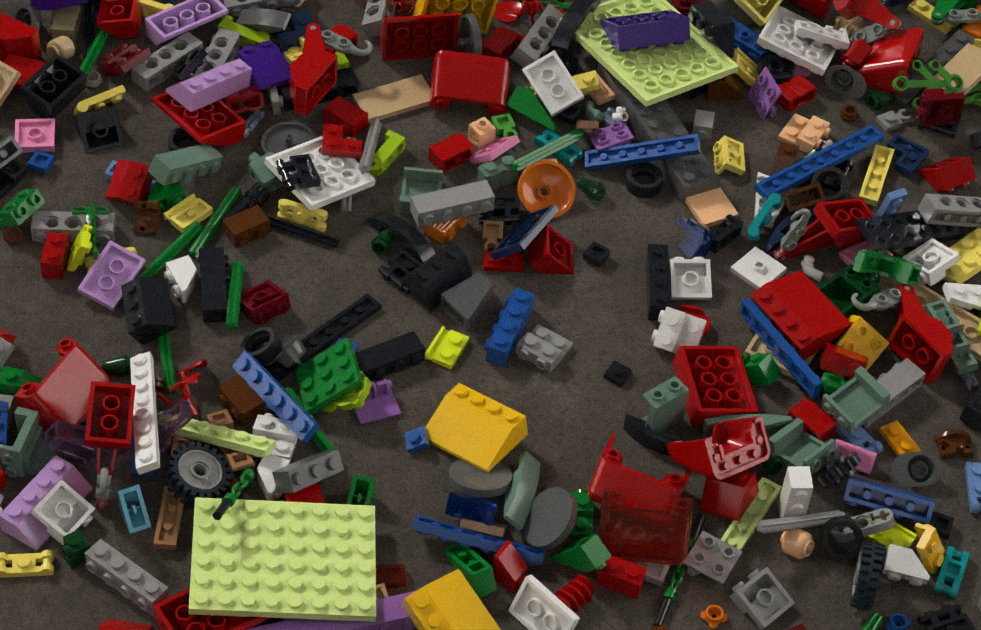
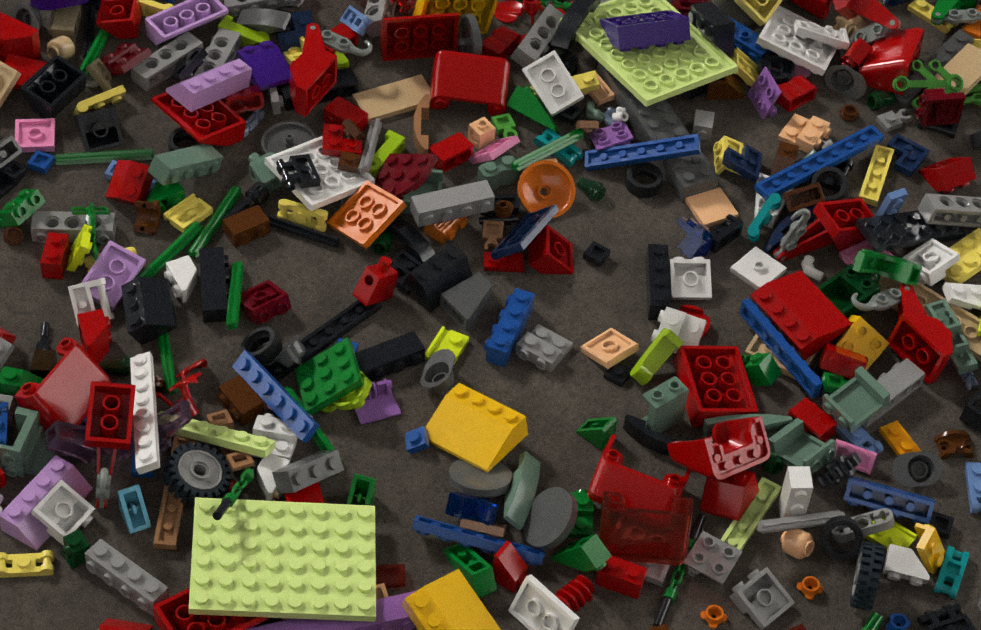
none -> dark brown brick [30,349,58,379]
none -> black piece [36,322,50,350]
none -> green axle [55,149,154,166]
none -> white plate [68,278,115,326]
none -> red slope [77,309,112,365]
none -> dark tan tile [85,58,113,92]
none -> orange plate [326,180,407,249]
none -> reddish brown plate [337,151,361,174]
none -> medium blue plate [340,5,373,37]
none -> reddish brown plate [342,118,366,140]
none -> red torso [352,256,399,306]
none -> dark red plate [375,154,438,200]
none -> medium nougat slope [413,94,430,154]
none -> dark grey piece [420,349,455,396]
none -> reddish brown plate [494,200,513,218]
none -> green slope [575,417,617,450]
none -> light nougat tile [580,328,639,369]
none -> lime leg [630,328,684,386]
none -> dark blue plate [722,144,762,183]
none -> orange plate [796,576,823,600]

